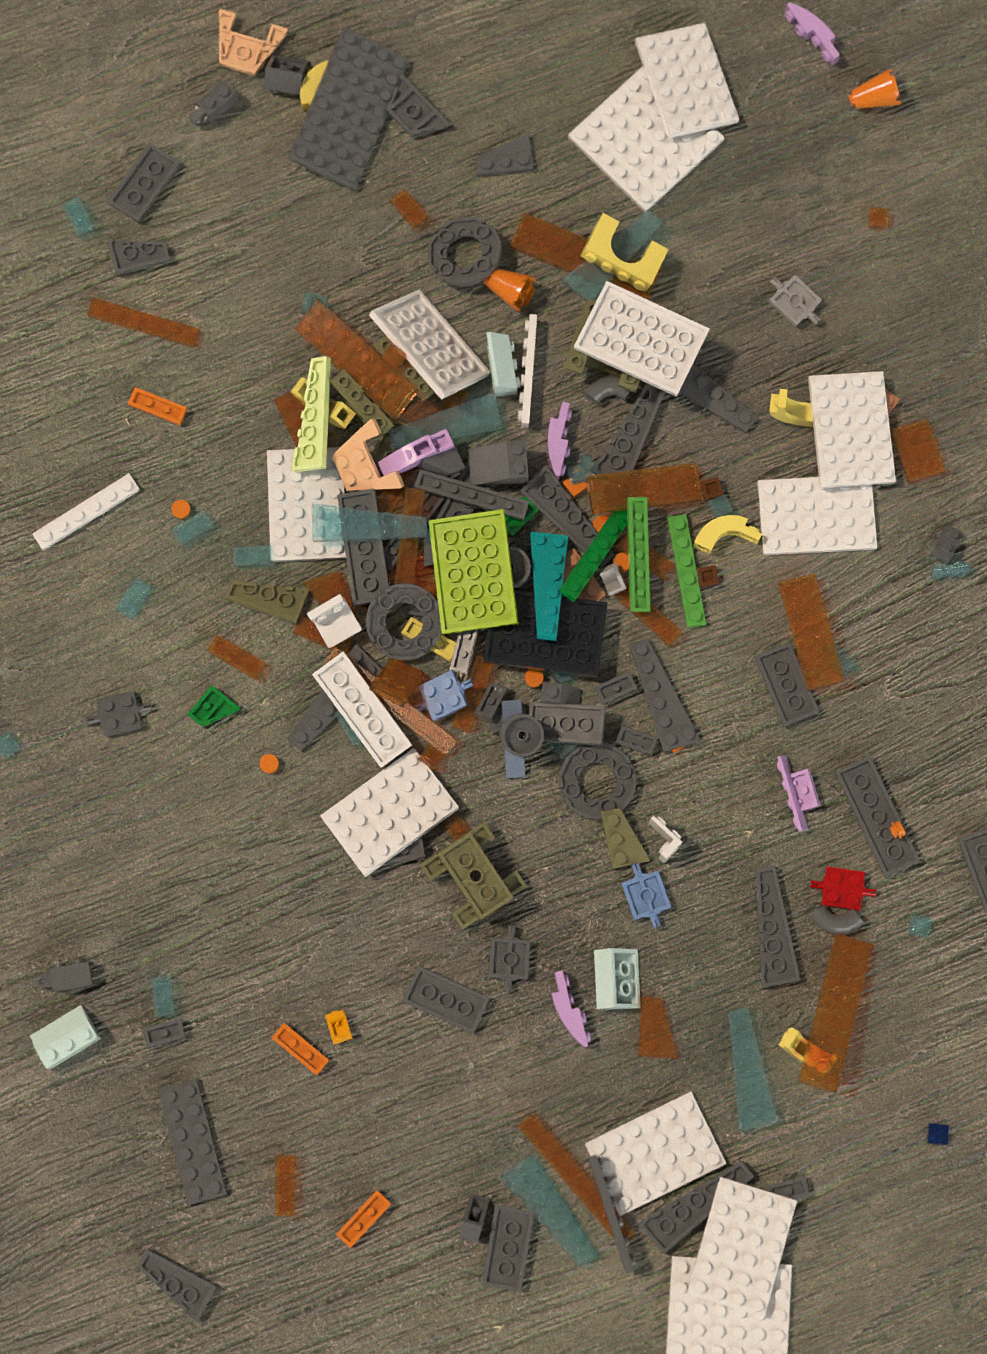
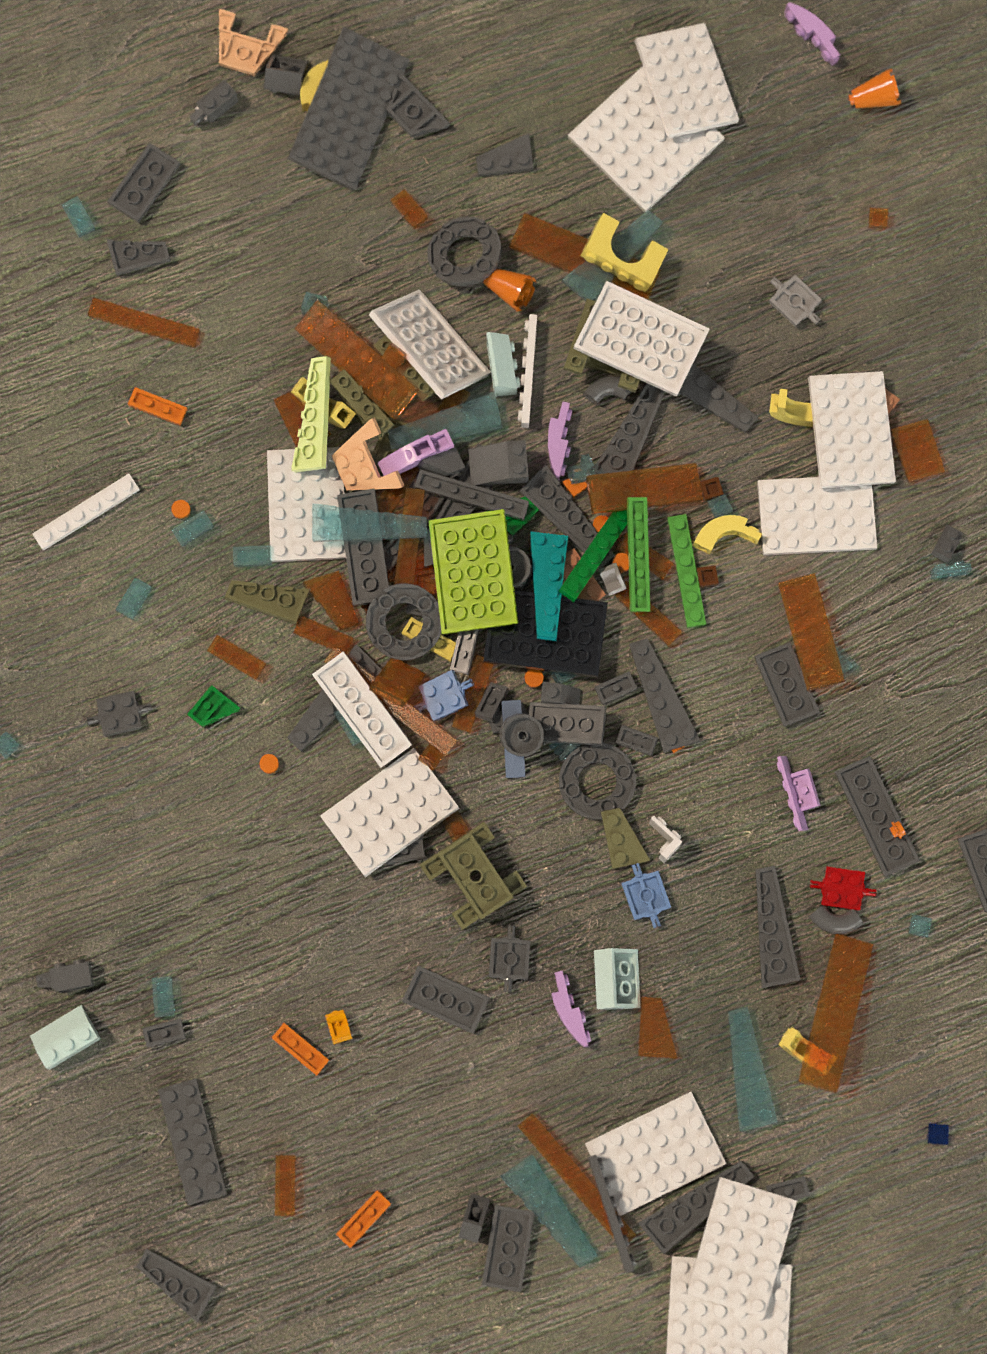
white bracket [307,594,362,649] -> none

